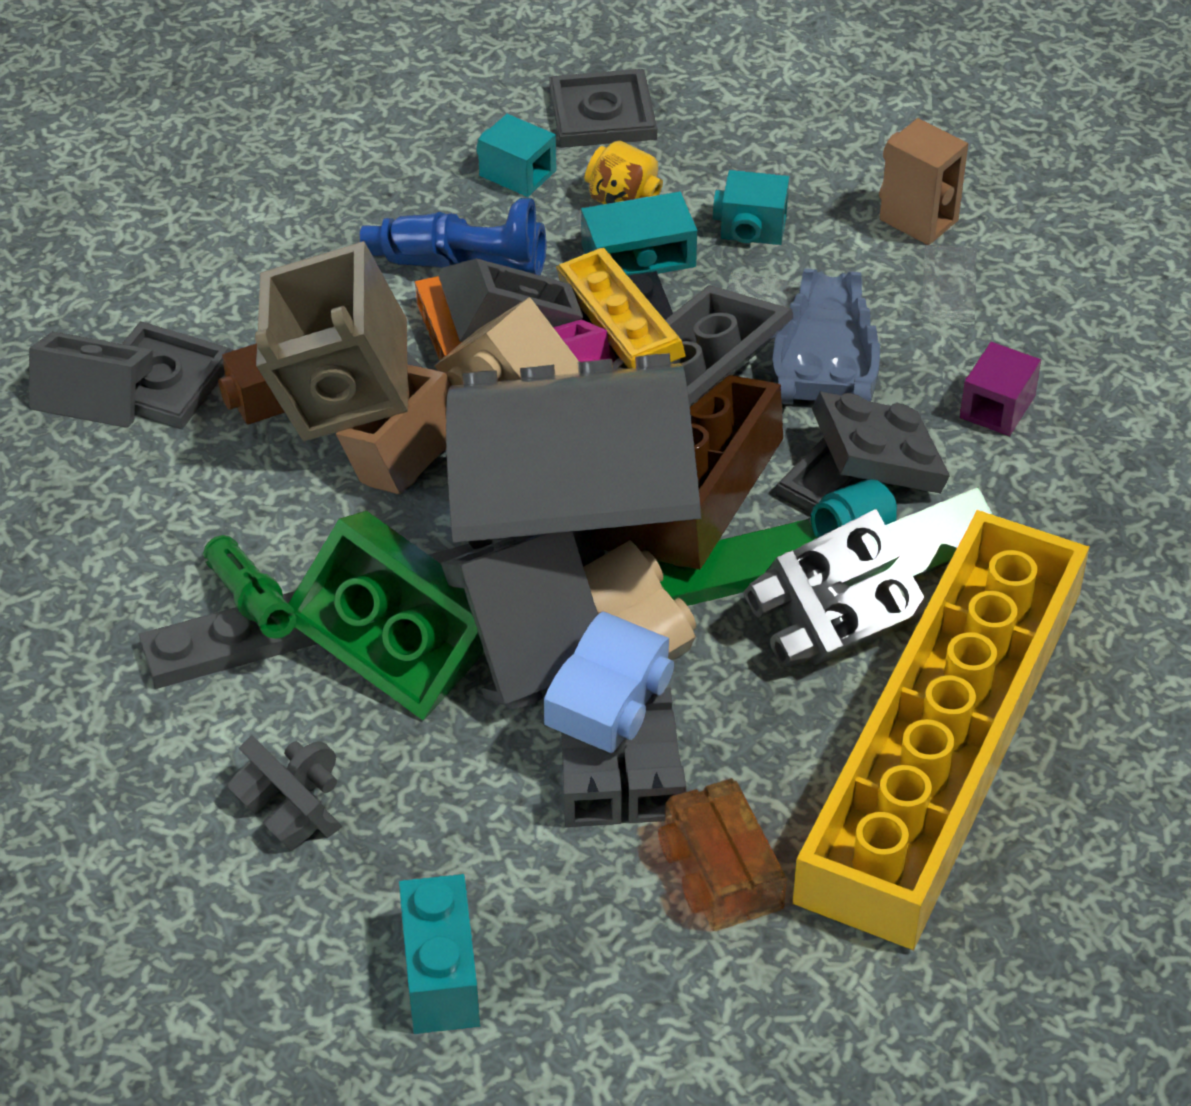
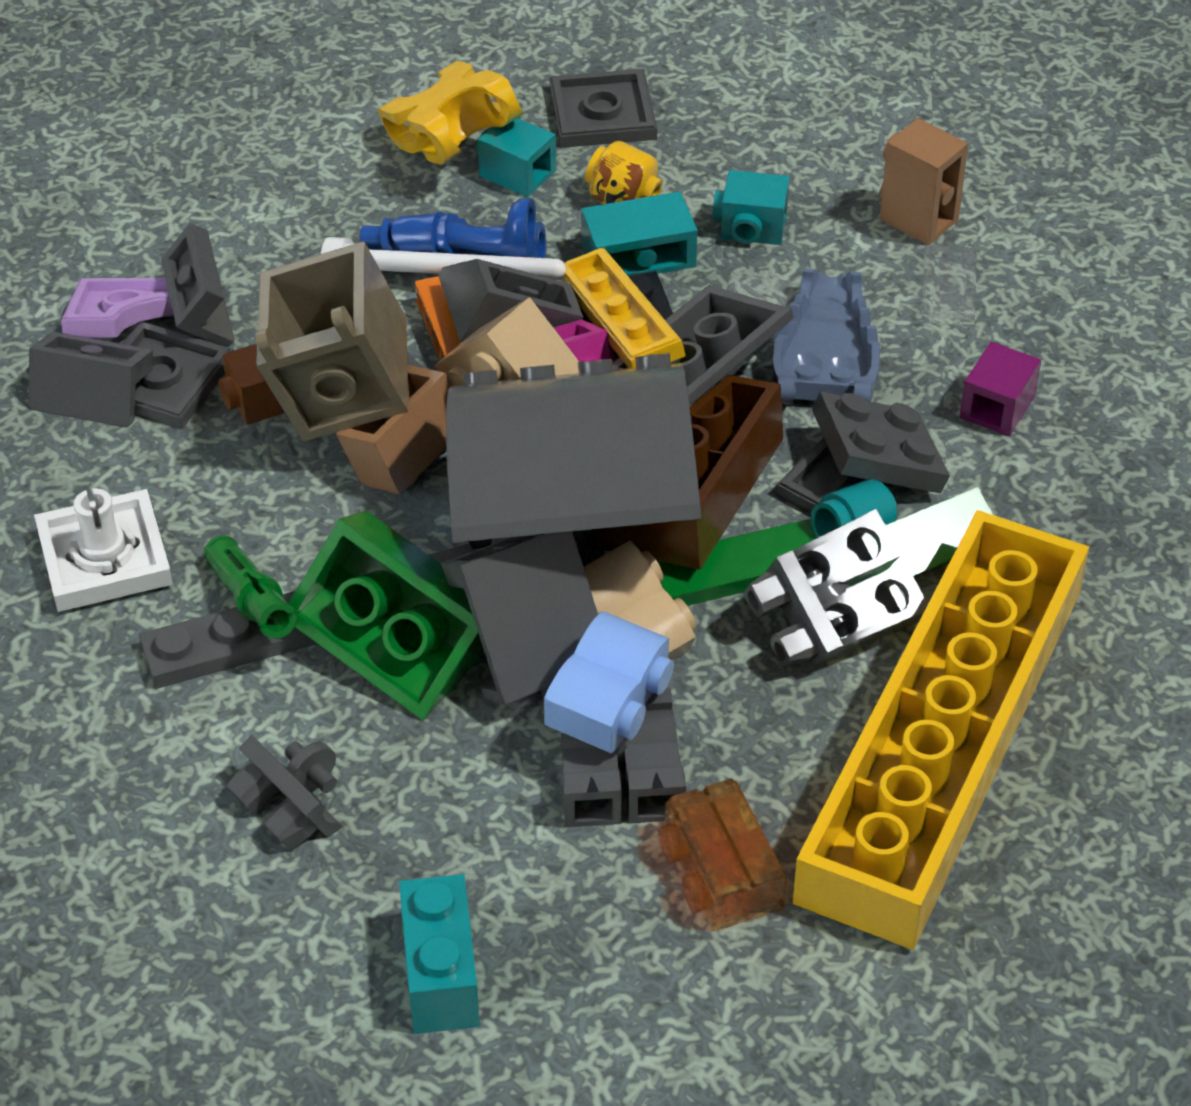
none -> white plate [34,488,173,612]
none -> lavender tile [61,277,174,338]
none -> dark grey panel [161,223,235,347]
none -> white piece [321,237,566,280]
none -> yellow piece [377,61,523,165]

